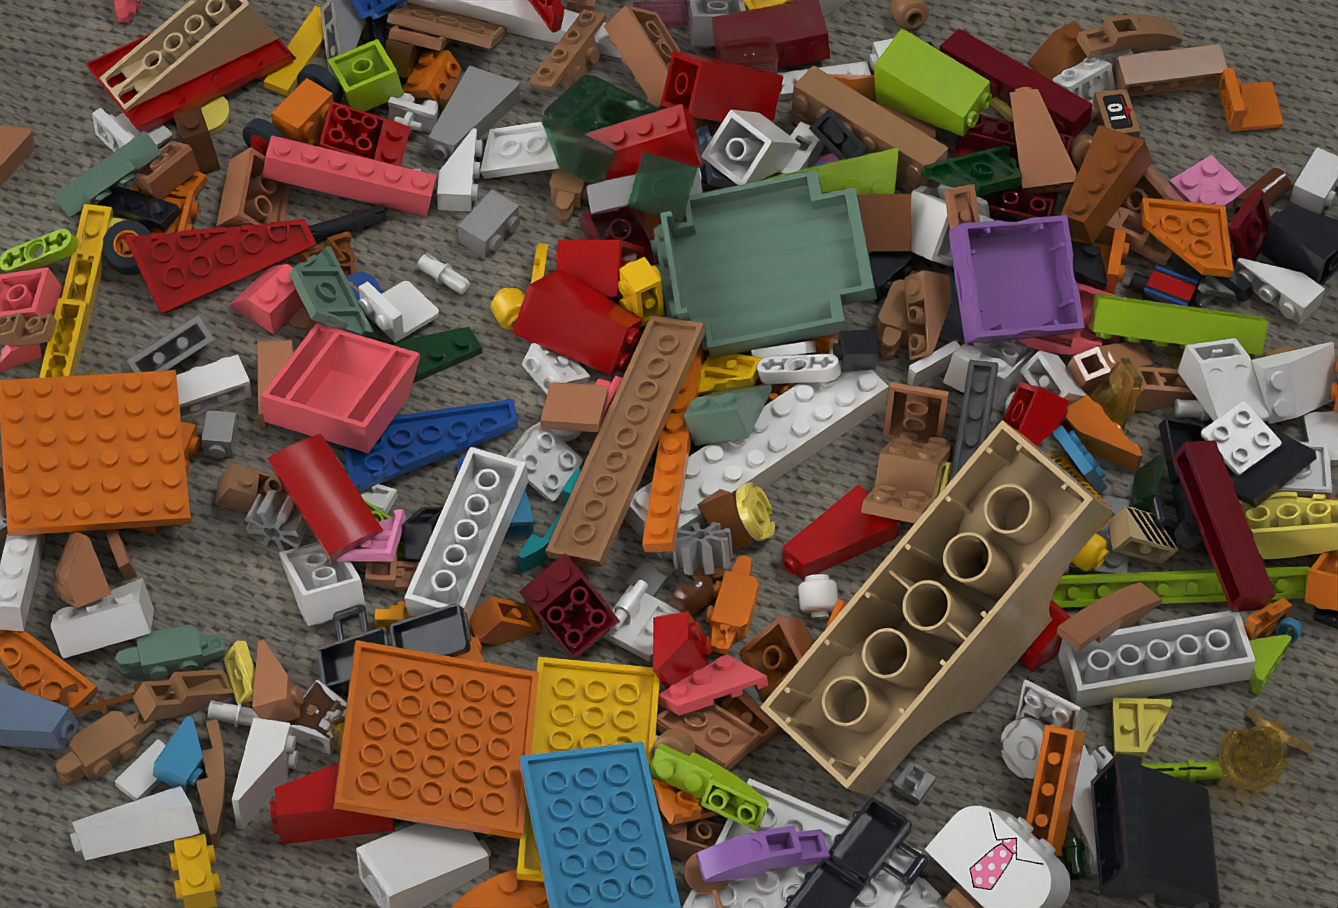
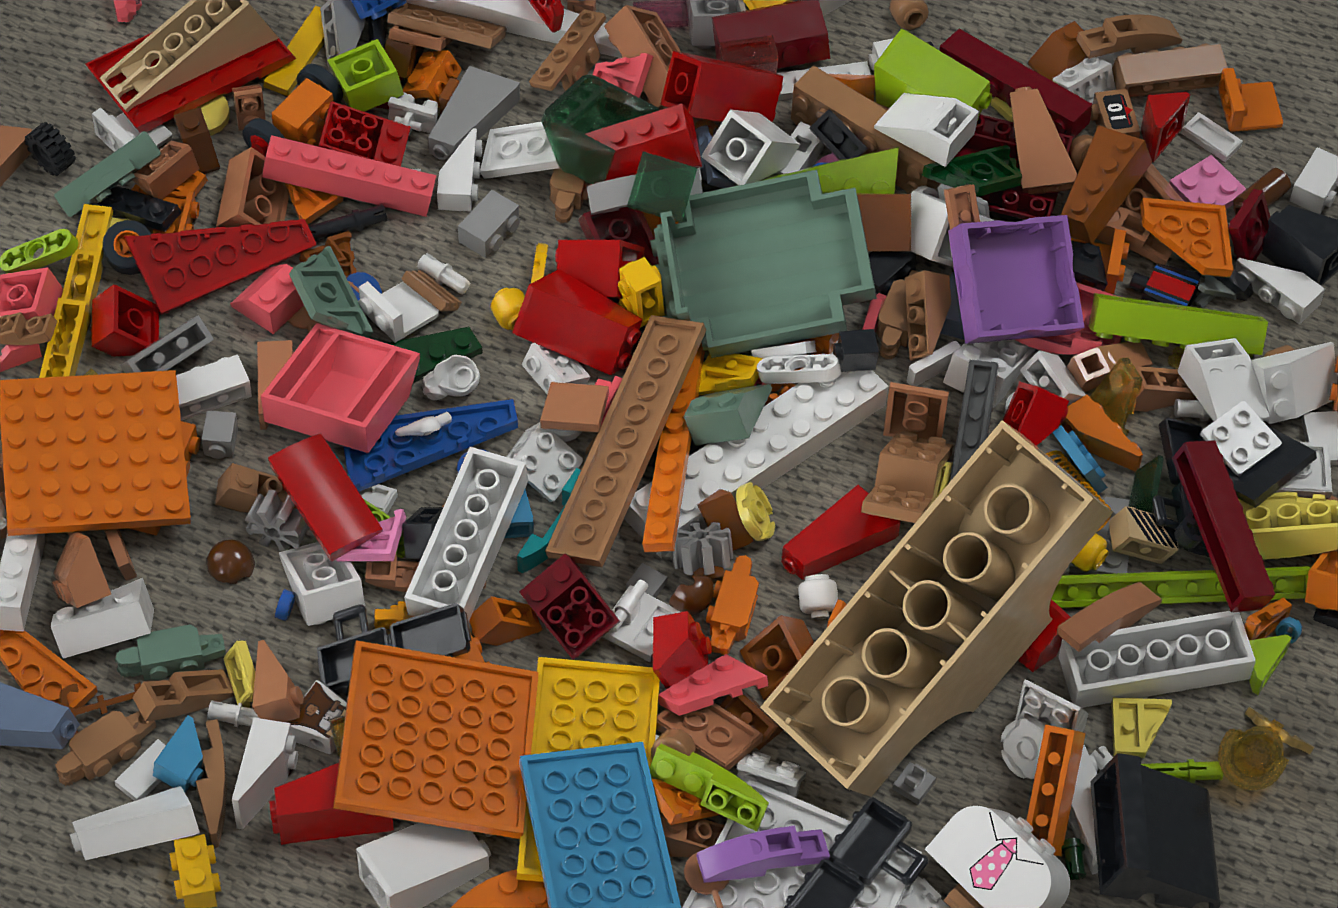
none -> black tyre [25,122,76,176]
none -> red slope [92,284,159,357]
none -> reddish brown hair [206,540,255,584]
none -> nougat slope [232,84,266,130]
none -> blue tile [275,589,296,621]
none -> orange wing [285,183,344,225]
none -> white animal [395,412,452,437]
none -> medium nougat tile [402,270,462,312]
none -> white hair [422,355,480,400]
none -> coral wing [587,53,653,106]
none -> white bracket [736,752,806,798]
none -> coral tile [862,293,887,333]
none -> white slope [874,93,979,167]
none -> red slope [1141,92,1191,163]
none -> white tile [1181,112,1243,162]

